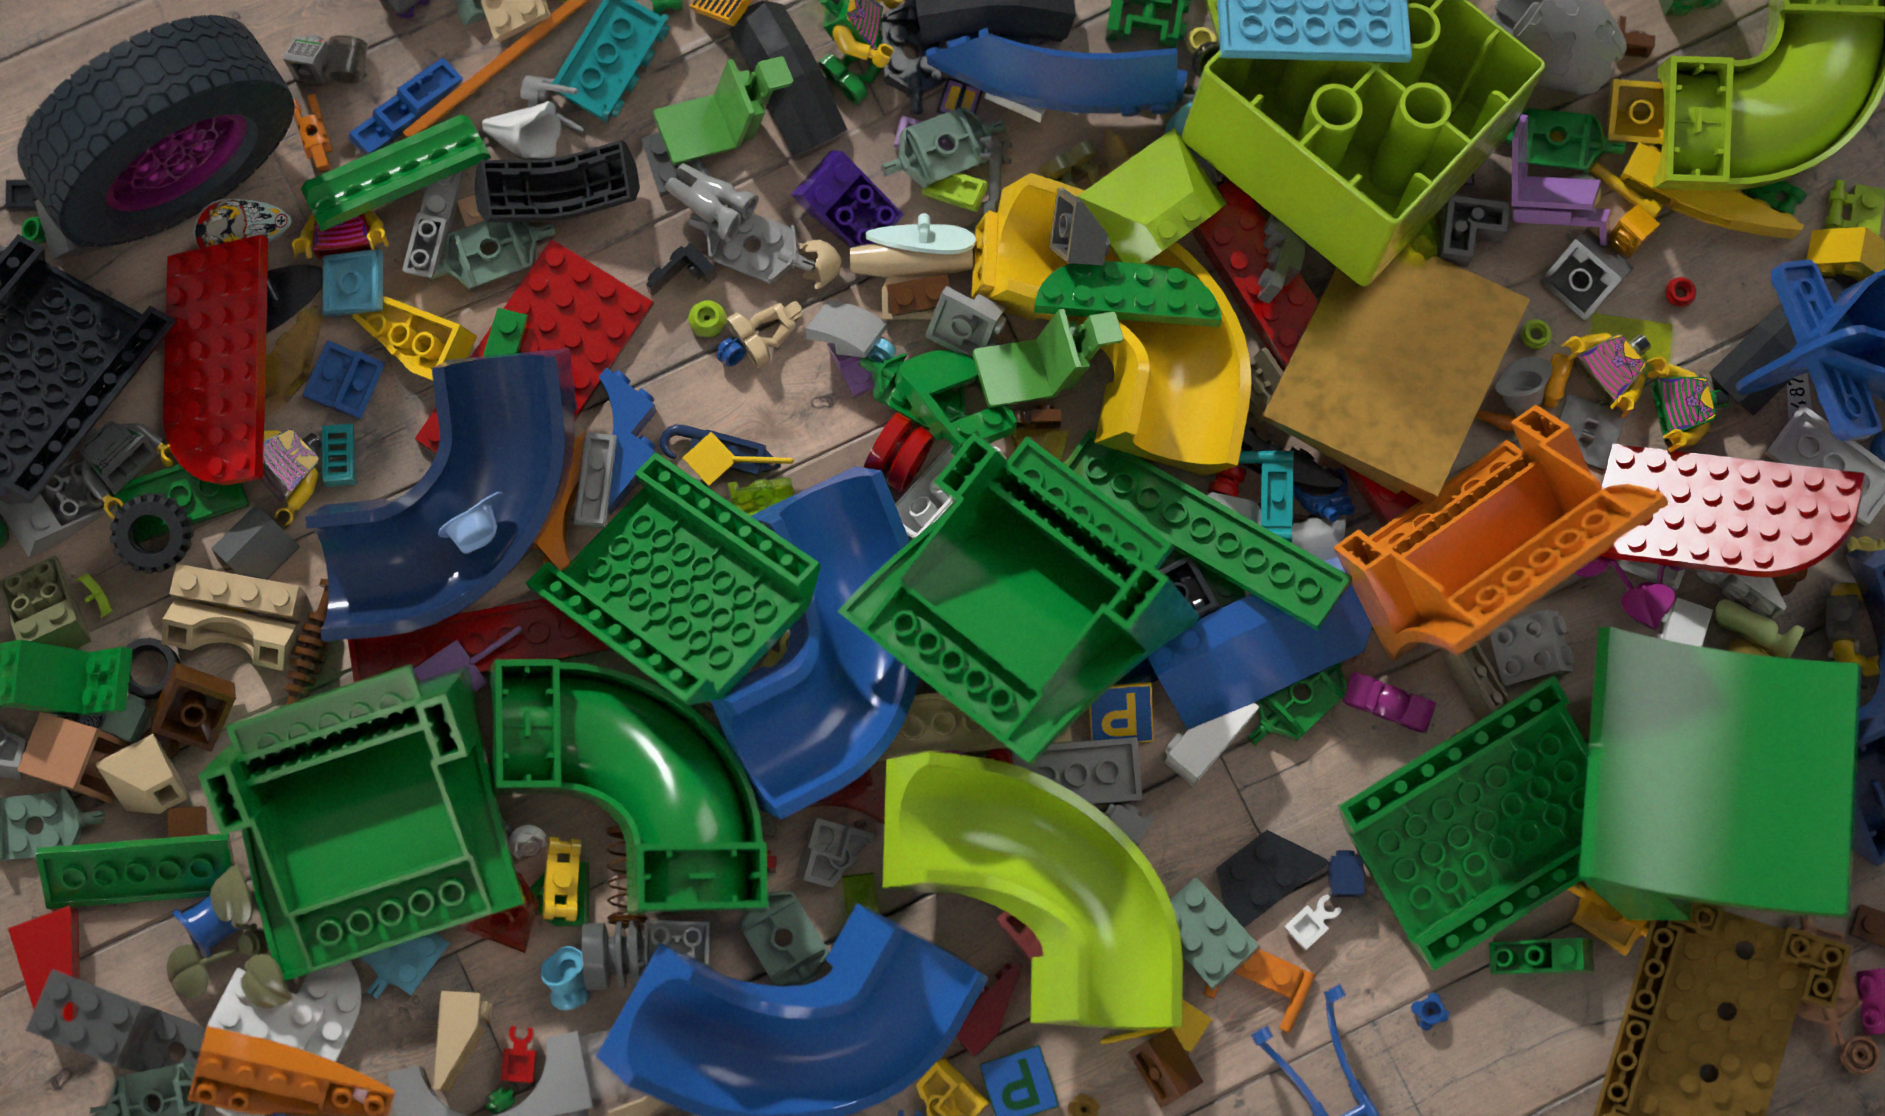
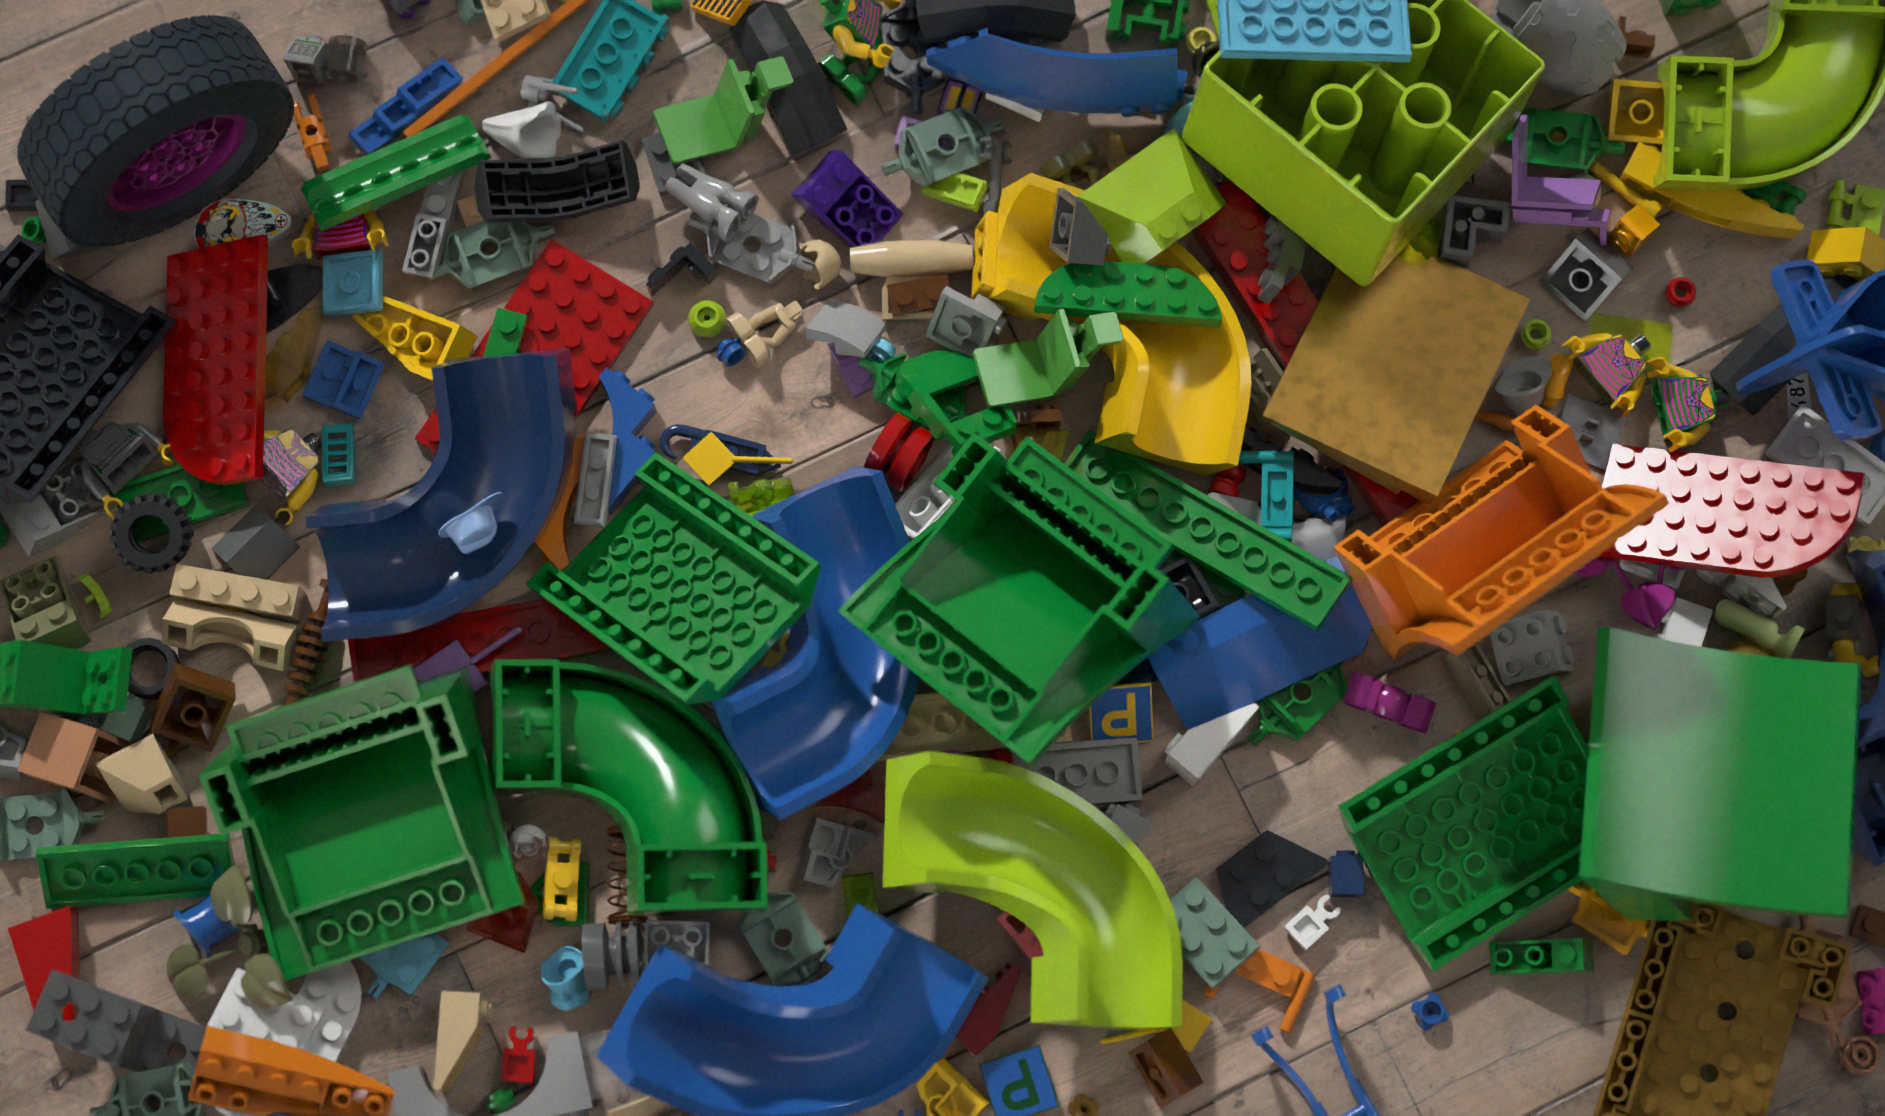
light aqua shield [866,213,976,255] -> none

